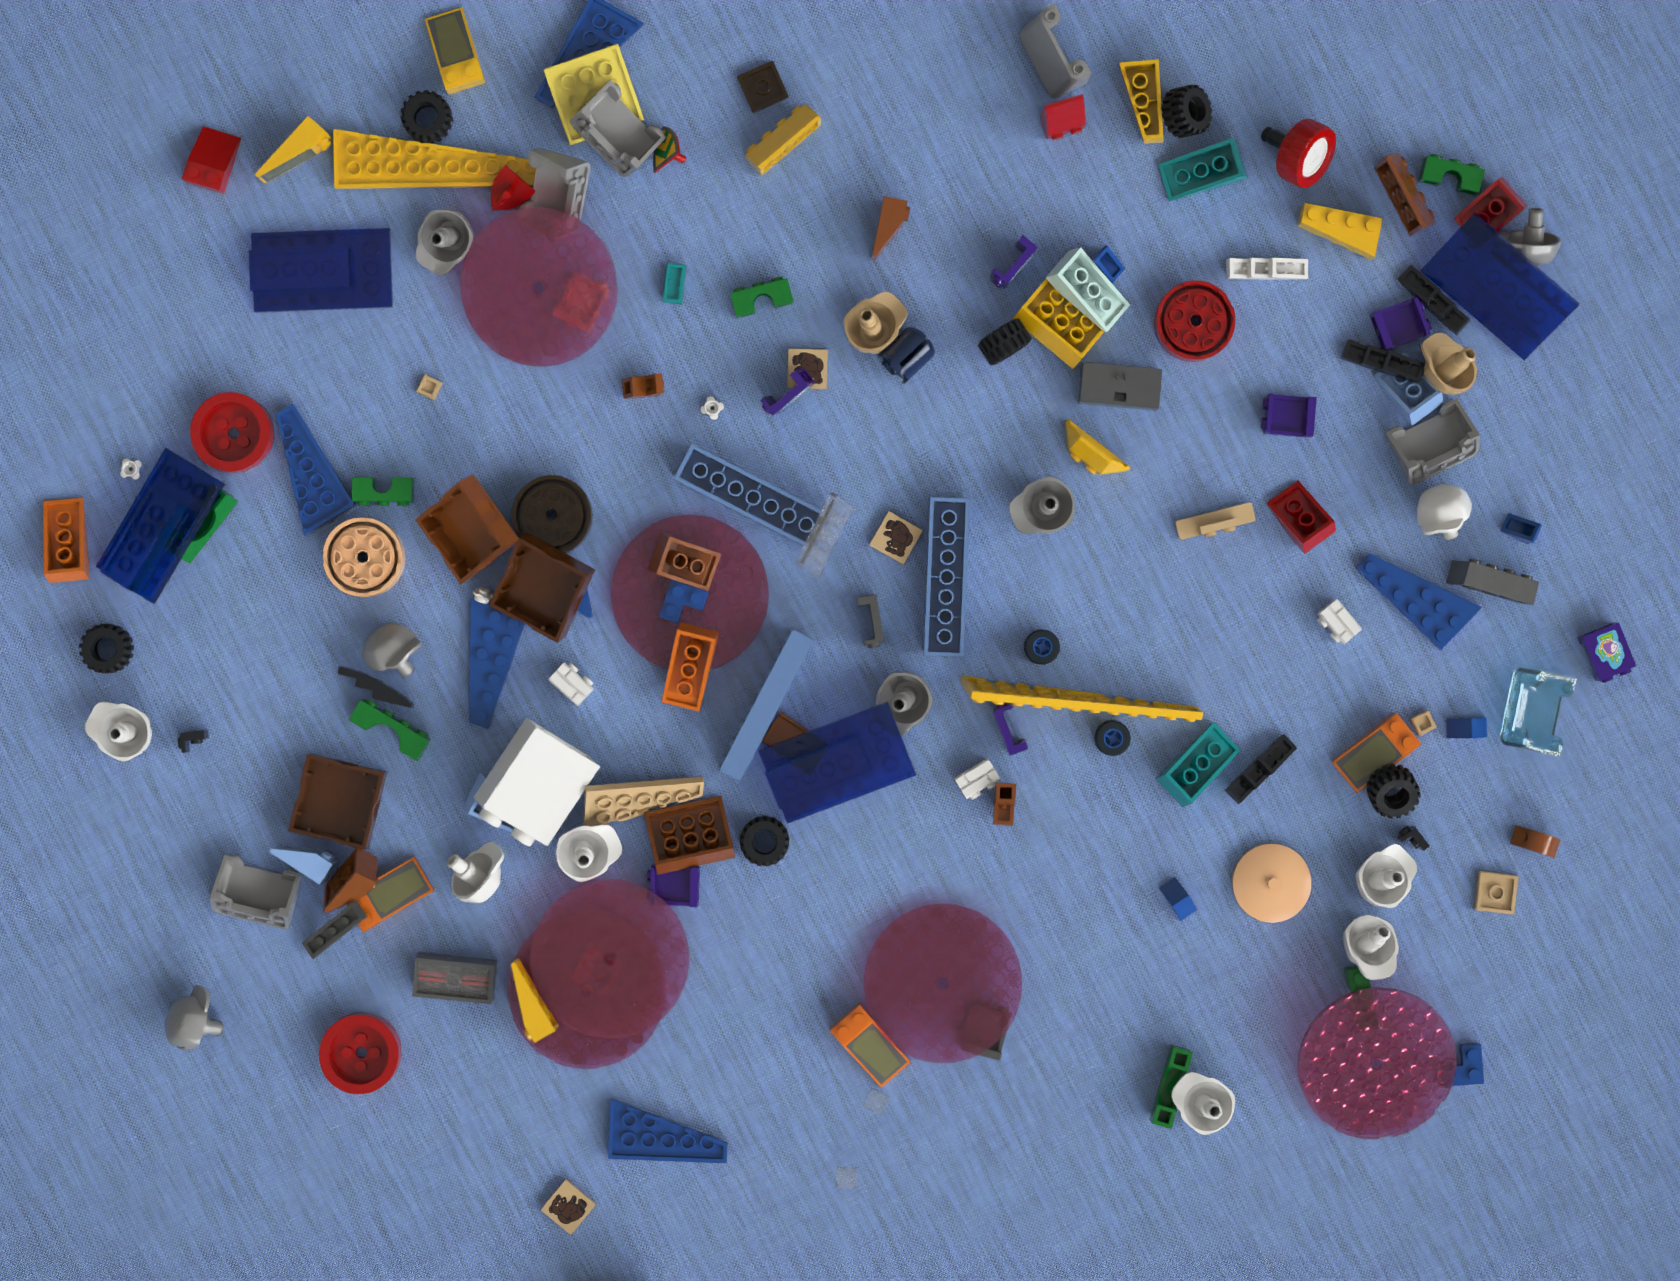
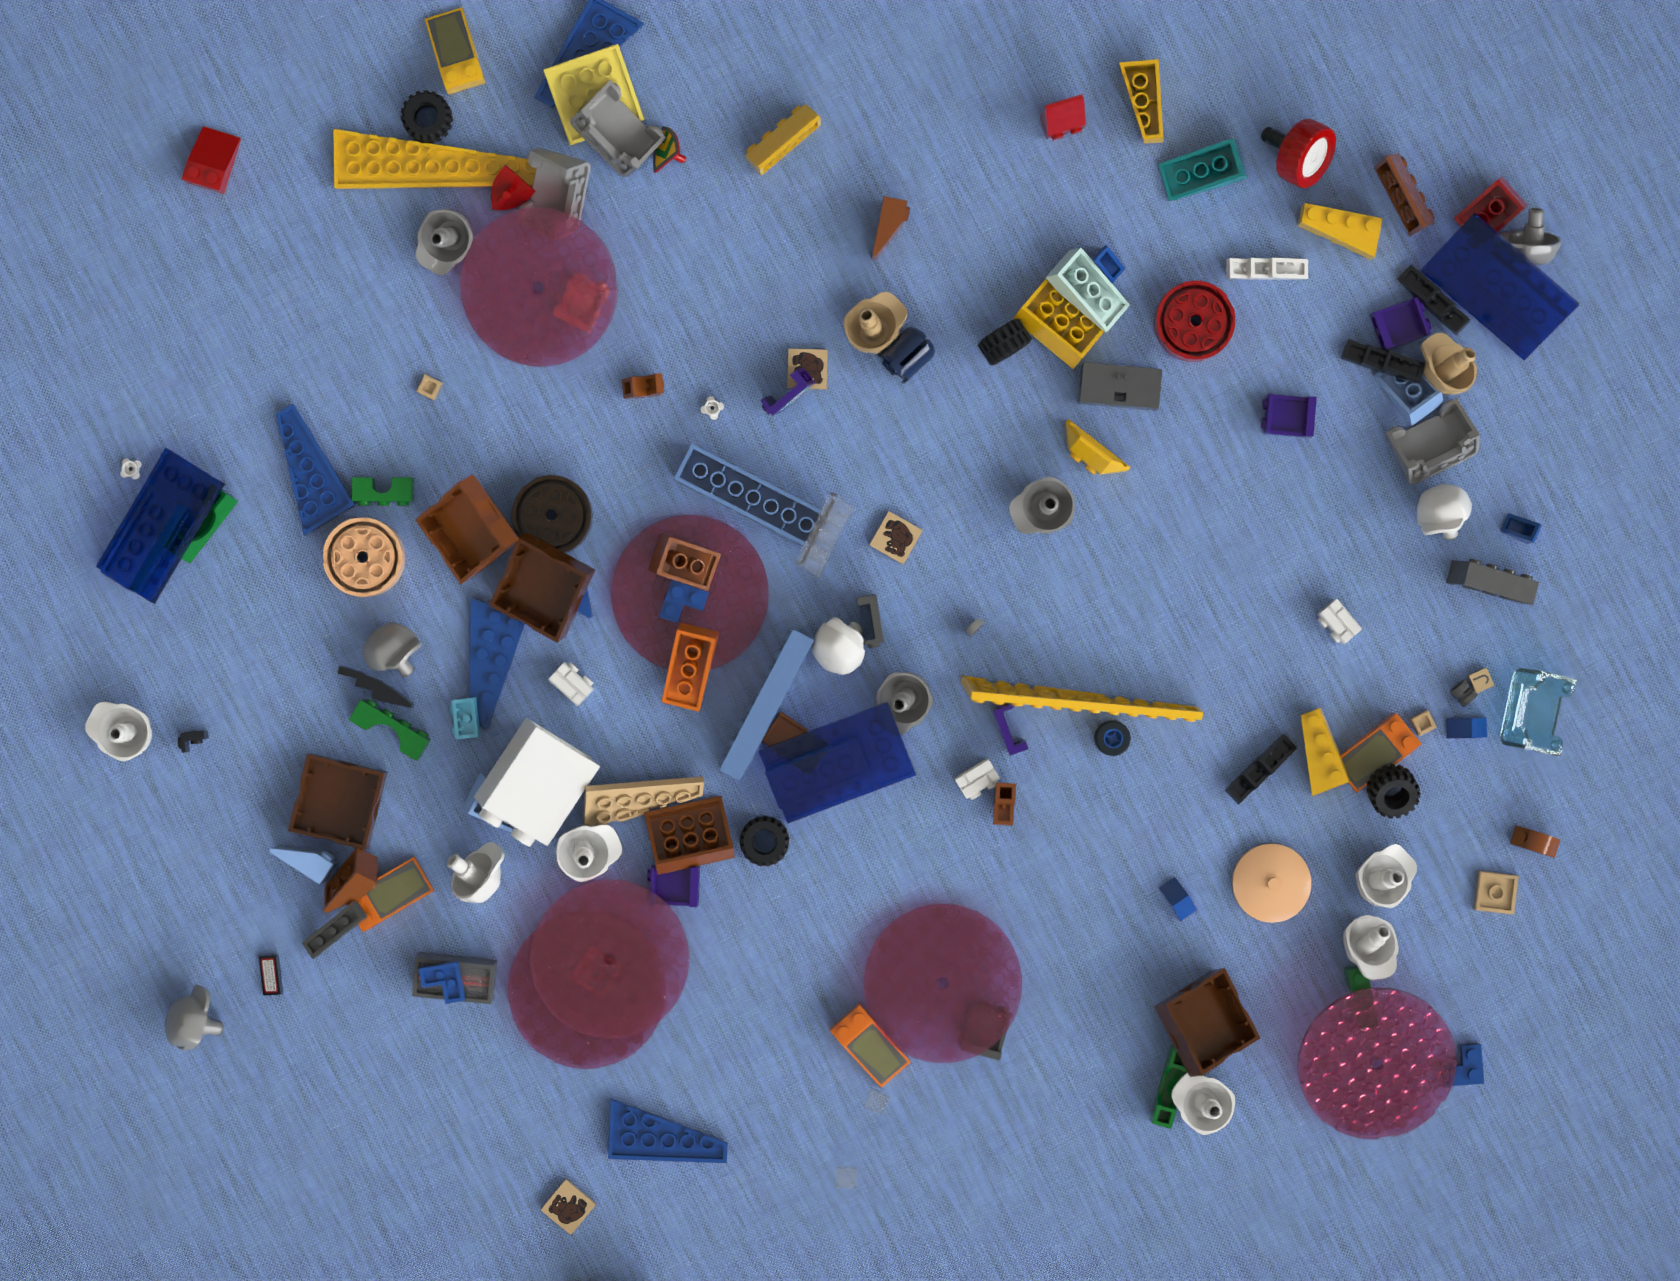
orange slope [43,498,89,583] -> none
black tyre [79,624,134,674] -> none
red brick [190,392,274,473] -> none
light grey windscreen [210,855,302,929] -> none
clear blue piece [249,228,393,313] -> none
yellow slope [255,116,332,184] -> none
red brick [319,1013,401,1095] -> none
white plate [473,587,493,604] -> none
yellow slope [511,958,559,1043] -> none
teal plate [662,262,687,305] -> none
green arch [730,276,794,319] -> none
dark brown tile [737,61,789,113] -> none
medium blue brick [923,497,970,657] -> none
dark purple panel [990,235,1038,289] -> none
light grey windscreen [1020,3,1092,98] -> none
black wheel [1024,629,1060,665] -> none
teal slope [1156,722,1241,807] -> none
black tyre [1161,84,1212,138] -> none
tan bracket [1175,502,1256,540] -> none
red slope [1267,481,1336,554] -> none
blue wing [1355,554,1482,650] -> none
black bracket [1397,826,1430,851] -> none
green arch [1418,154,1485,196] -> none
dark purple panel [1577,622,1636,683] -> none
none -> slope [259,954,283,996]
none -> blue plate [418,960,466,1004]
none -> medium azure bracket [450,697,481,740]
none -> white piece [812,617,865,675]
none -> light grey tile [966,618,984,636]
none -> reddish brown tile [1154,968,1260,1077]
none -> yellow wedge [1301,707,1350,796]
none -> dark grey wheel [1450,679,1478,707]
none -> tan tile [1467,668,1495,693]

